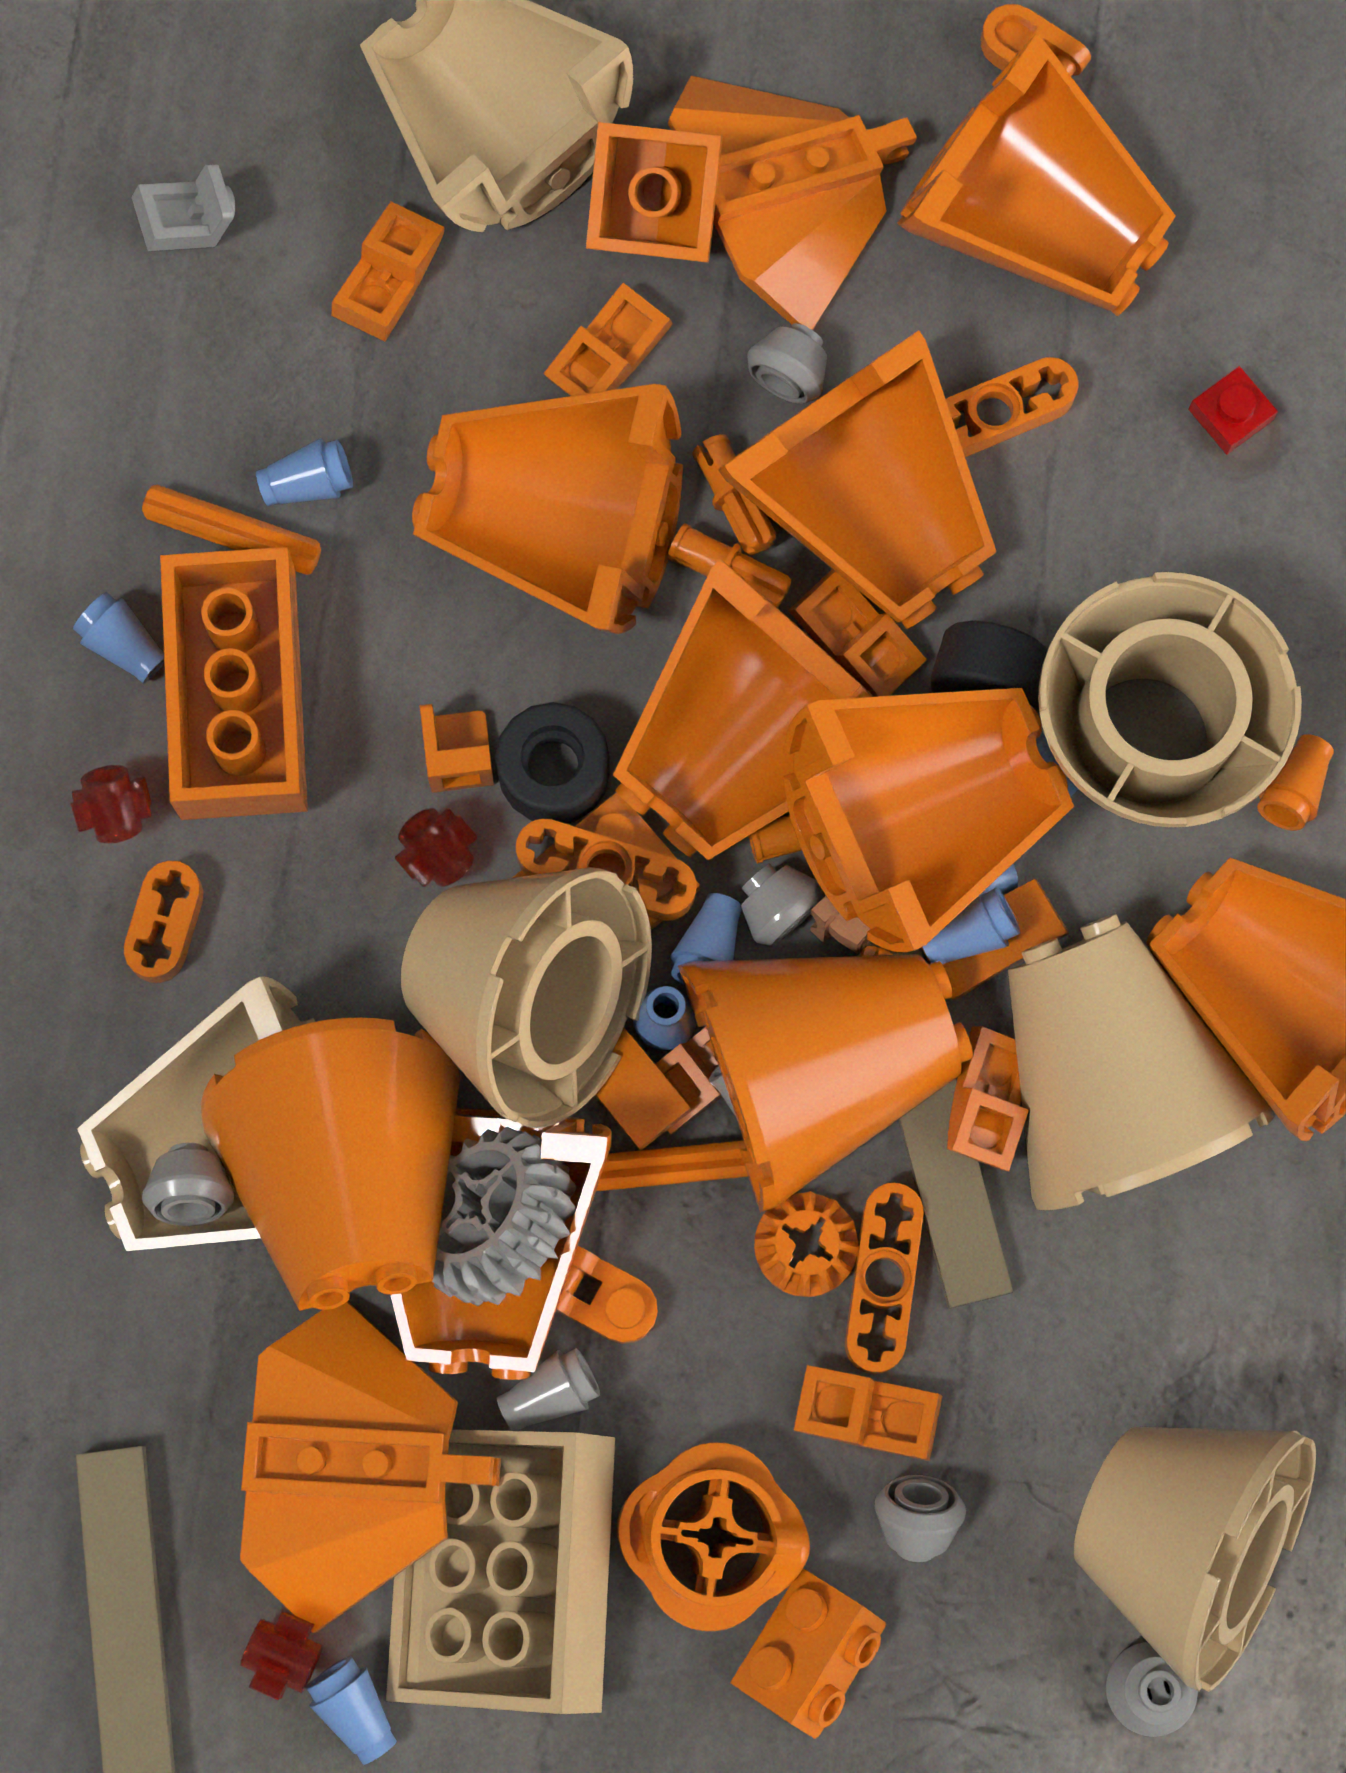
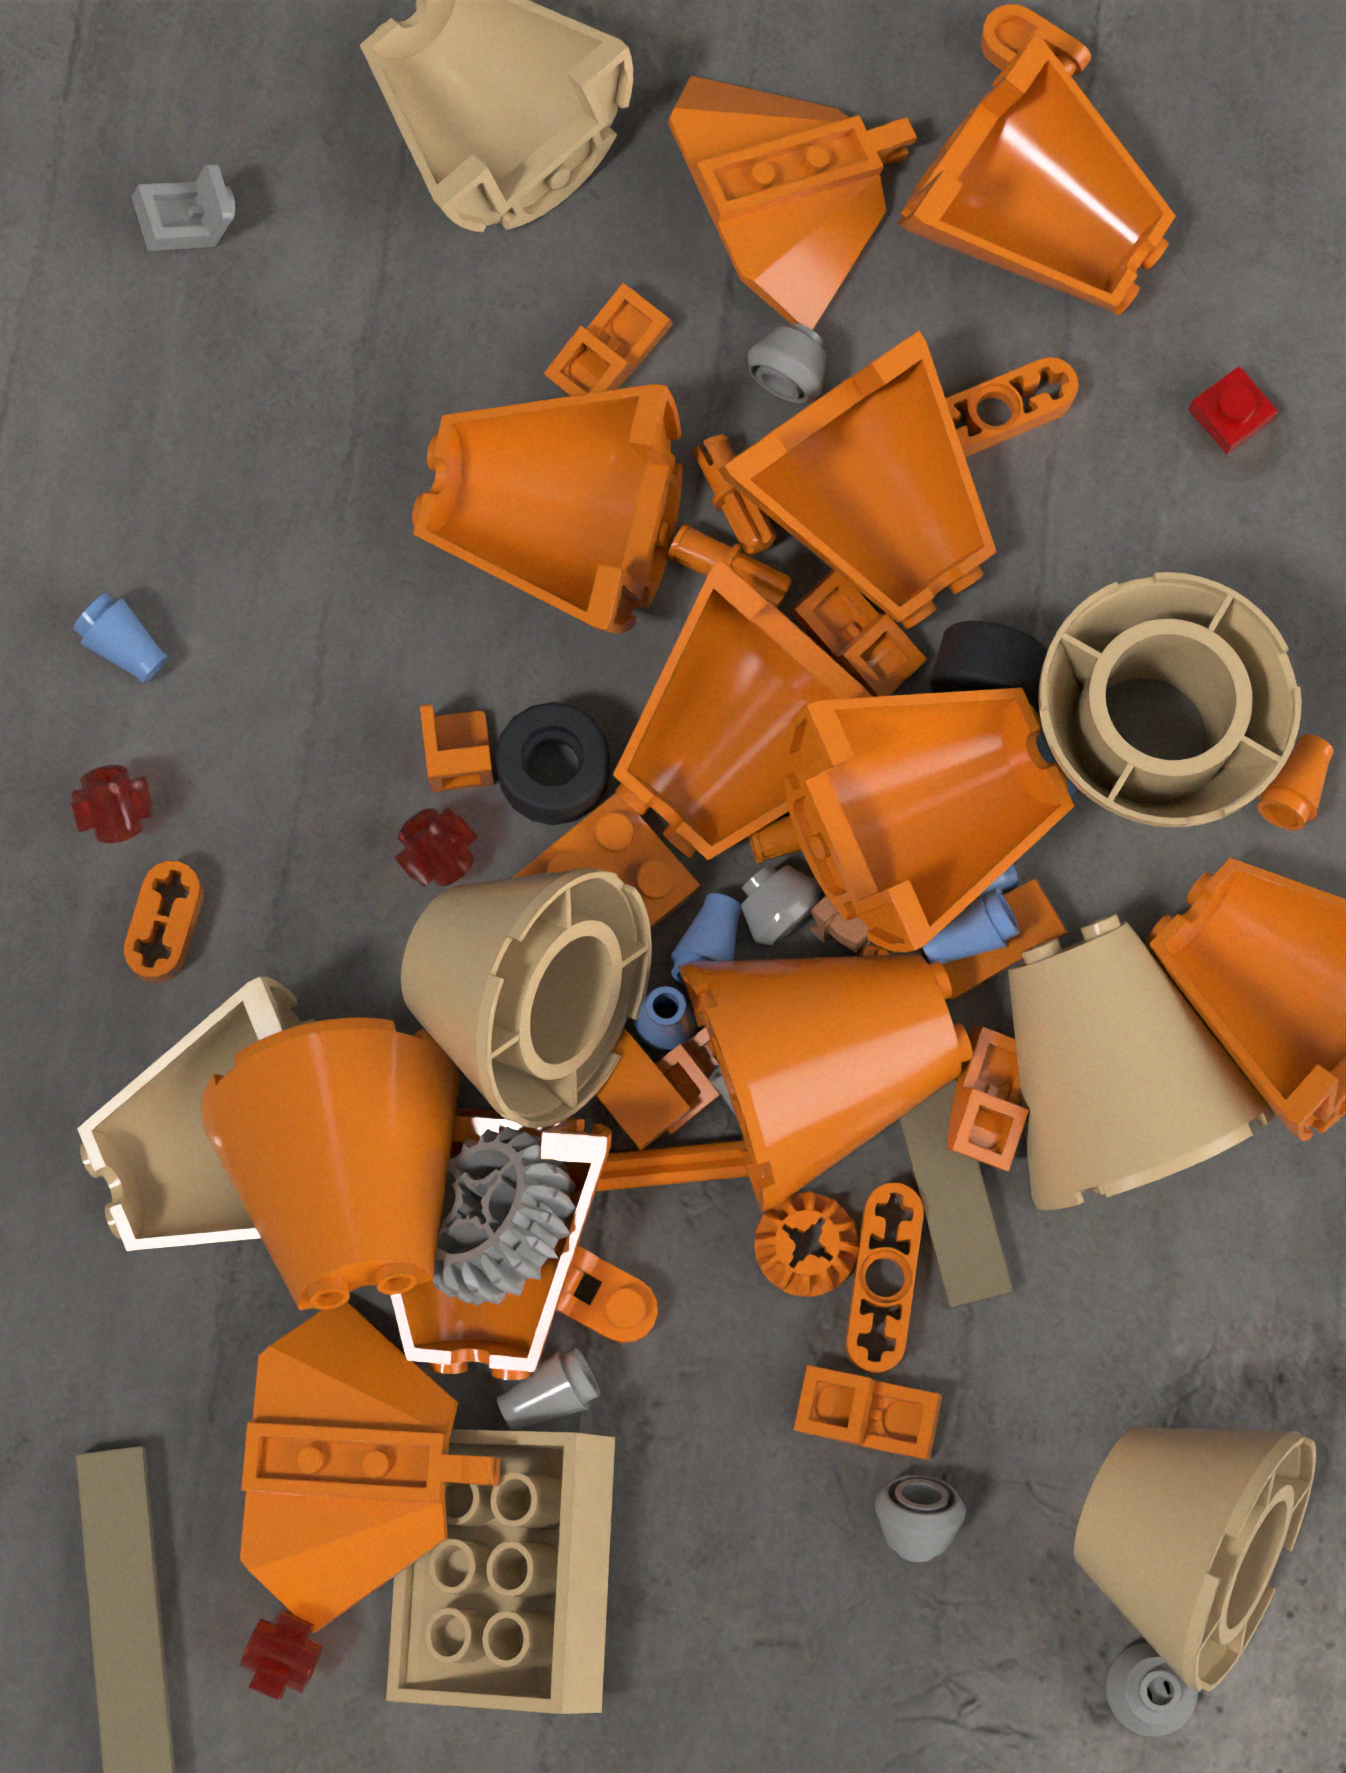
orange axle [142,484,321,575] -> none
light grey cone [142,1143,234,1226] -> none
orange brick [160,547,308,820] -> none
medium blue cone [256,438,353,506] -> none
medium blue cone [306,1656,397,1765] -> none
orange slope [331,201,444,342] -> none
orange beam [516,819,697,921] -> none
orange slope [586,122,722,262] -> none
orange piece [616,1442,810,1631] -> none
orange bracket [730,1568,886,1739] -> none

